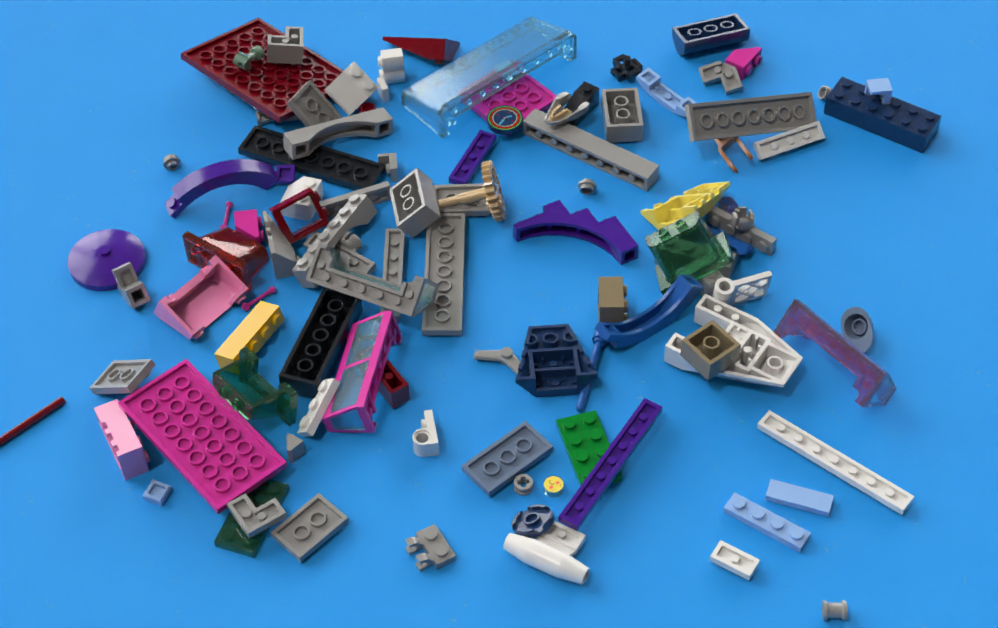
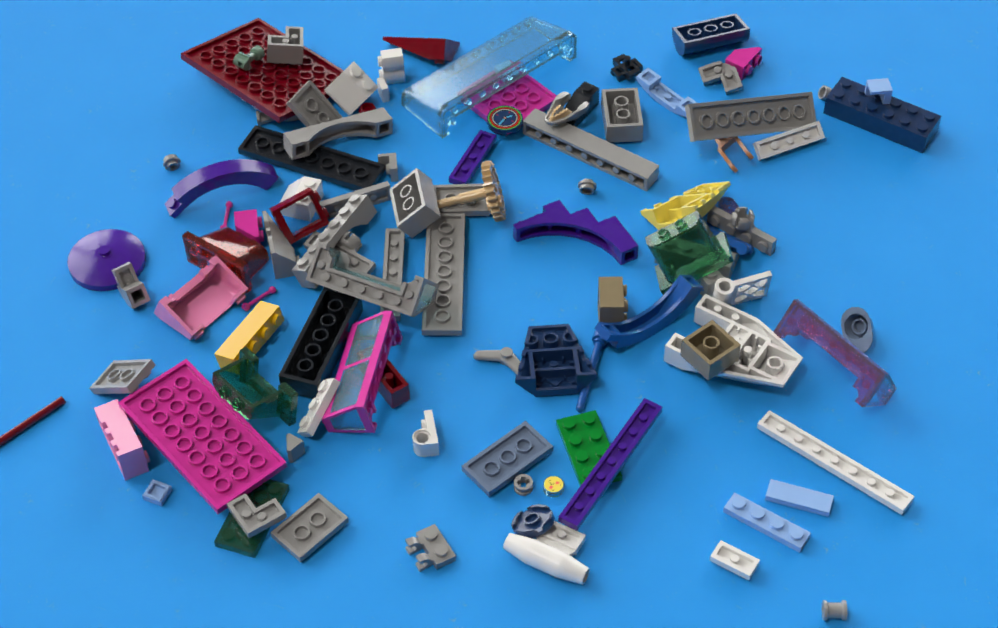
dark purple plate [275,164,296,185] -> none

